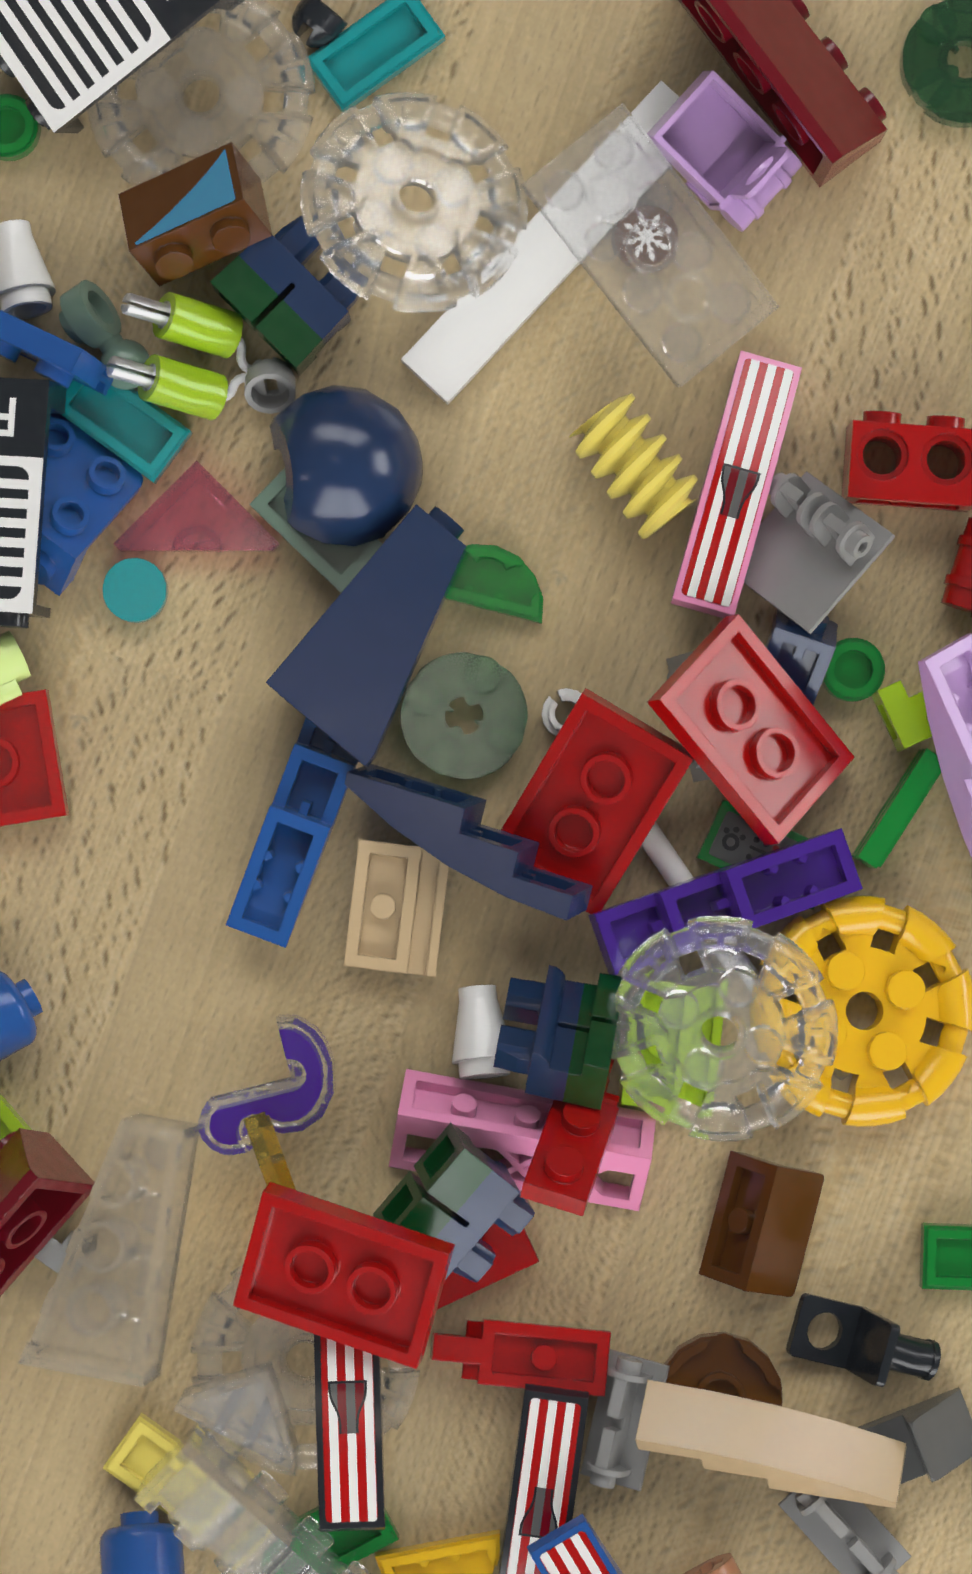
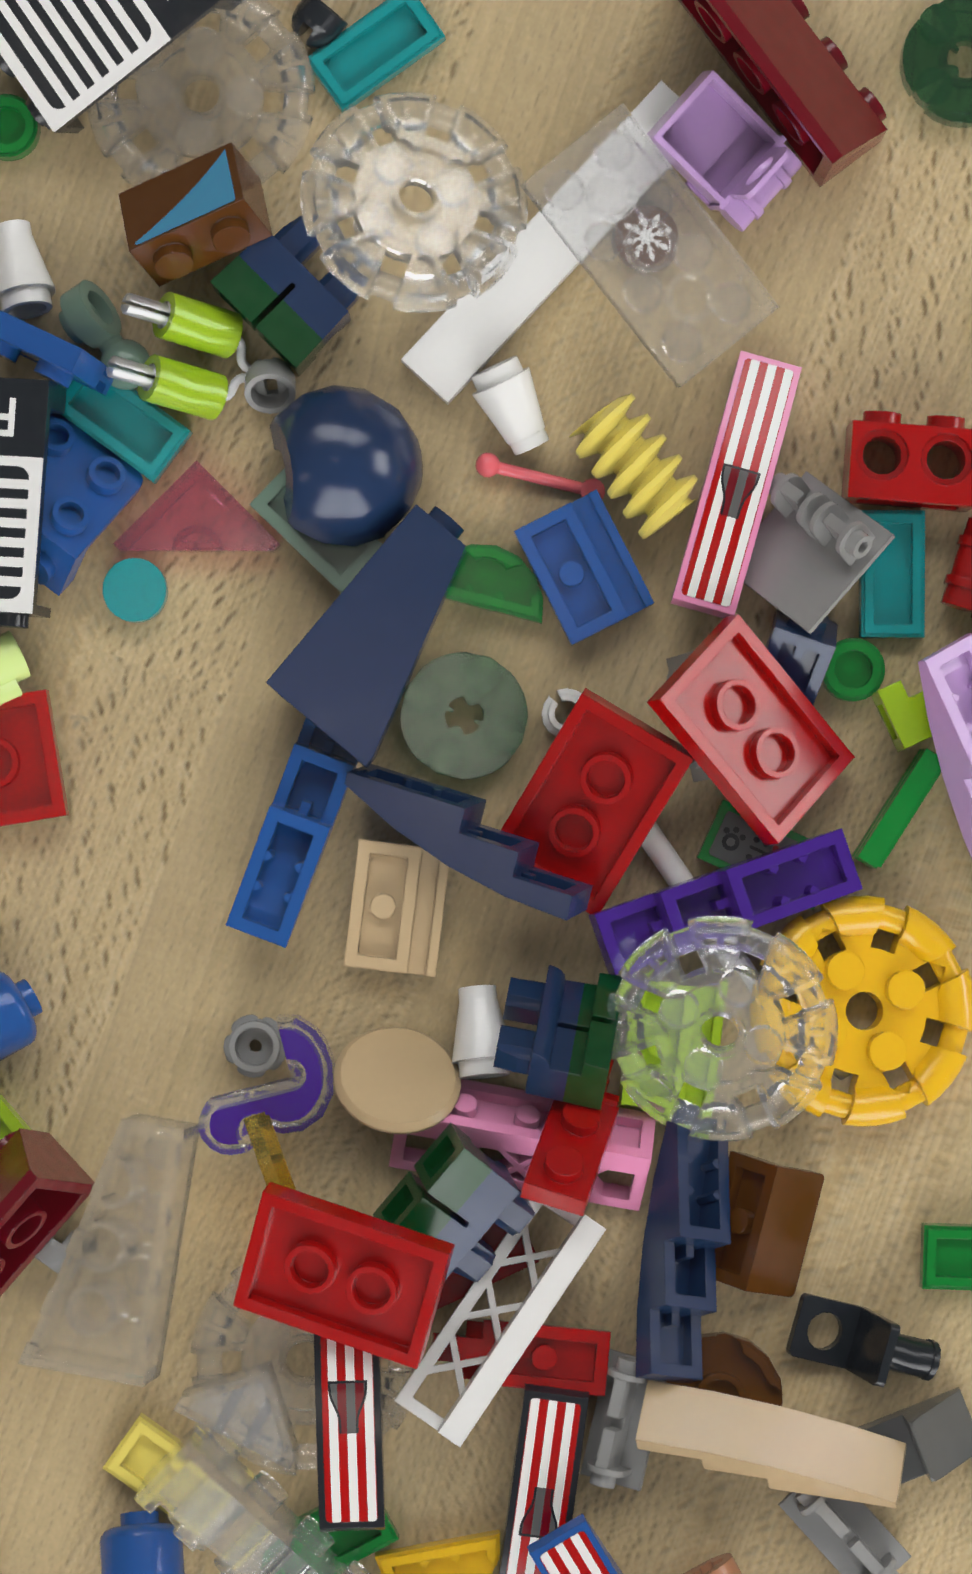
none -> light grey plate [224,1014,285,1078]
none -> tan piece [333,1027,461,1134]
none -> white fence [394,1200,606,1447]
none -> white cone [471,355,549,456]
none -> coral hinge [475,452,605,499]
none -> blue plate [514,489,655,646]
none -> dark blue slope [636,1110,731,1384]
none -> teal tile [859,510,925,639]

